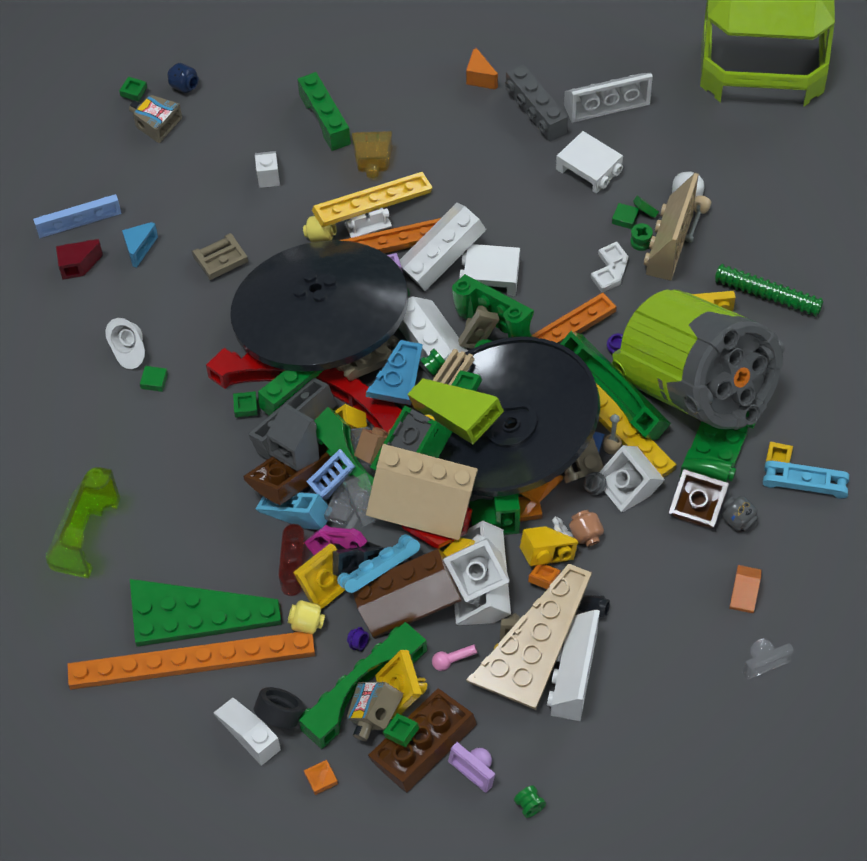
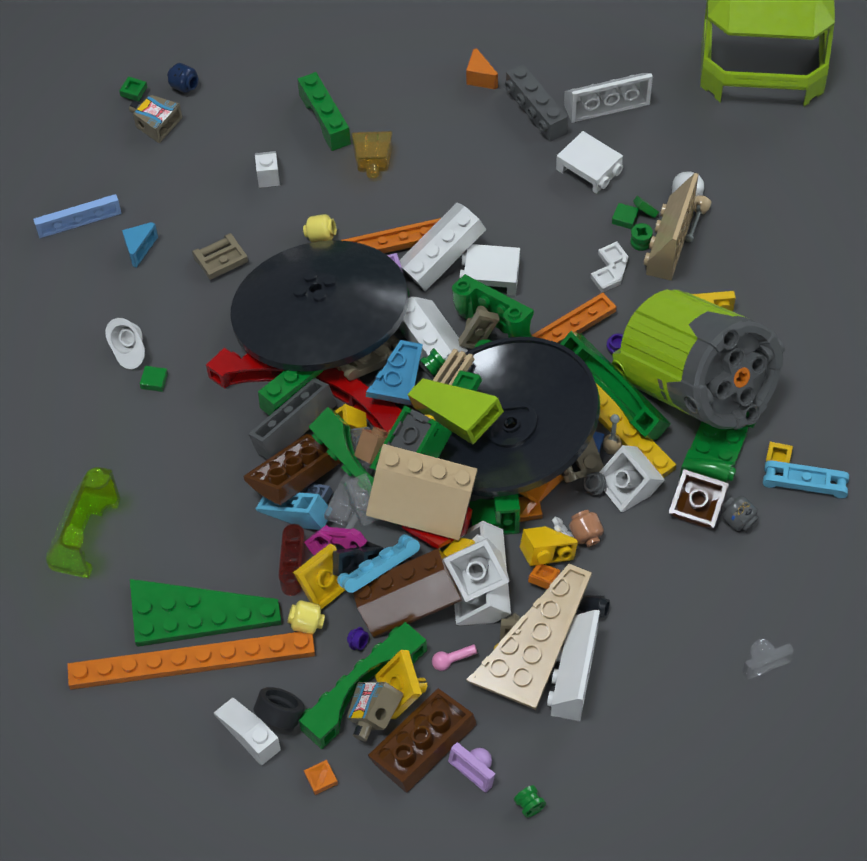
dark red slope [56,239,103,280] -> none
green plate [233,391,258,417] -> none
dark grey slope [266,404,319,471] -> none
light blue slope [306,449,356,499] -> none
yellow plate [312,172,432,227] -> none
white hinge [345,208,392,238] -> none
green plate [383,713,419,747] -> none
green piece [715,264,823,317] -> none
orange slope [729,565,762,613] -> none

